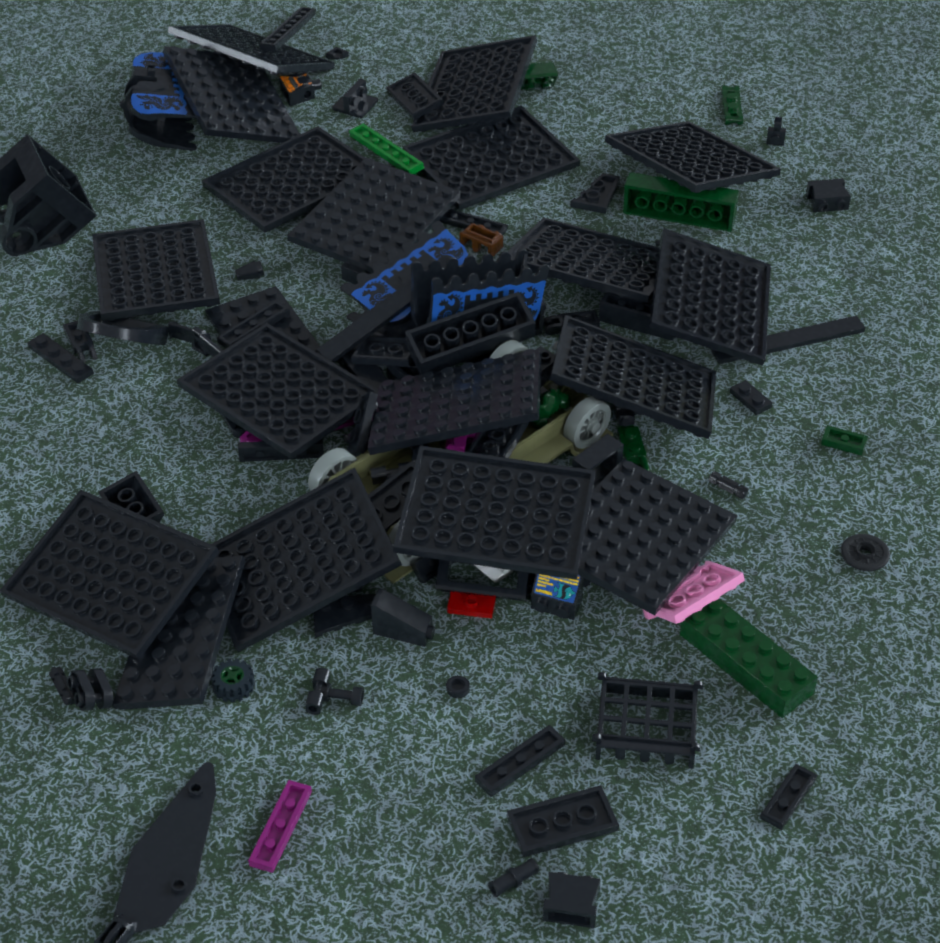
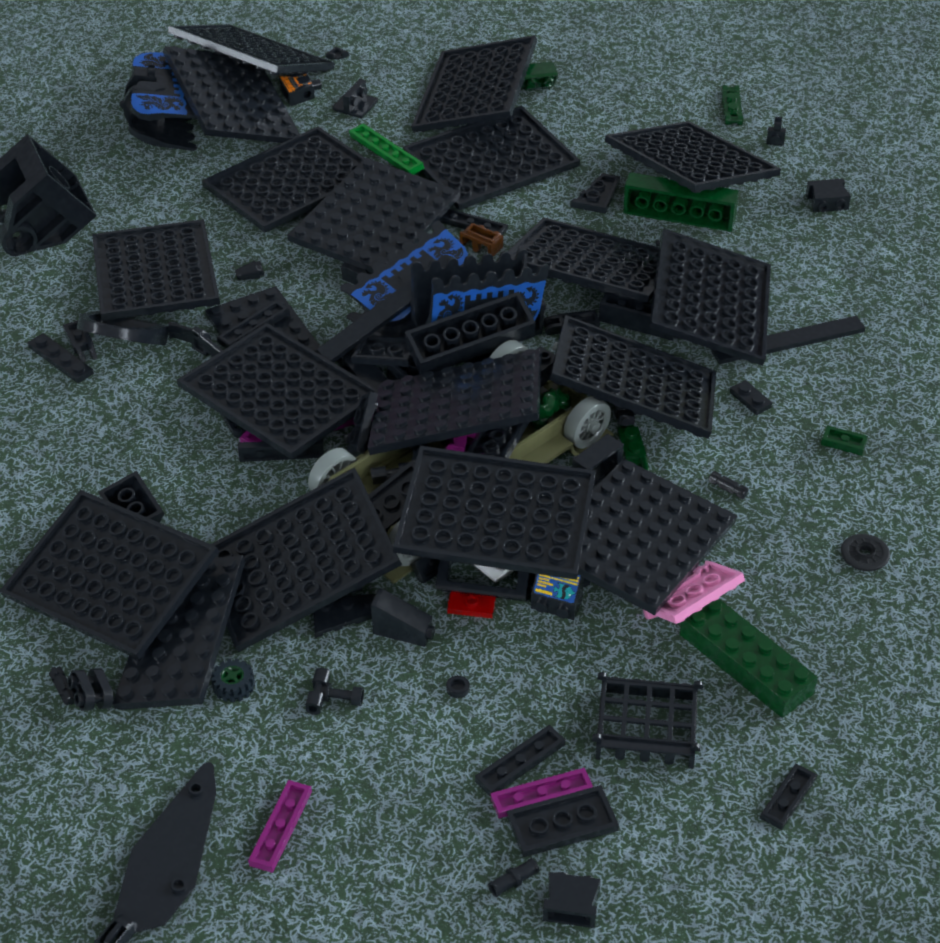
black tile [259,7,316,52] -> none
black tile [386,72,444,120] -> none
none -> magenta plate [491,768,593,819]

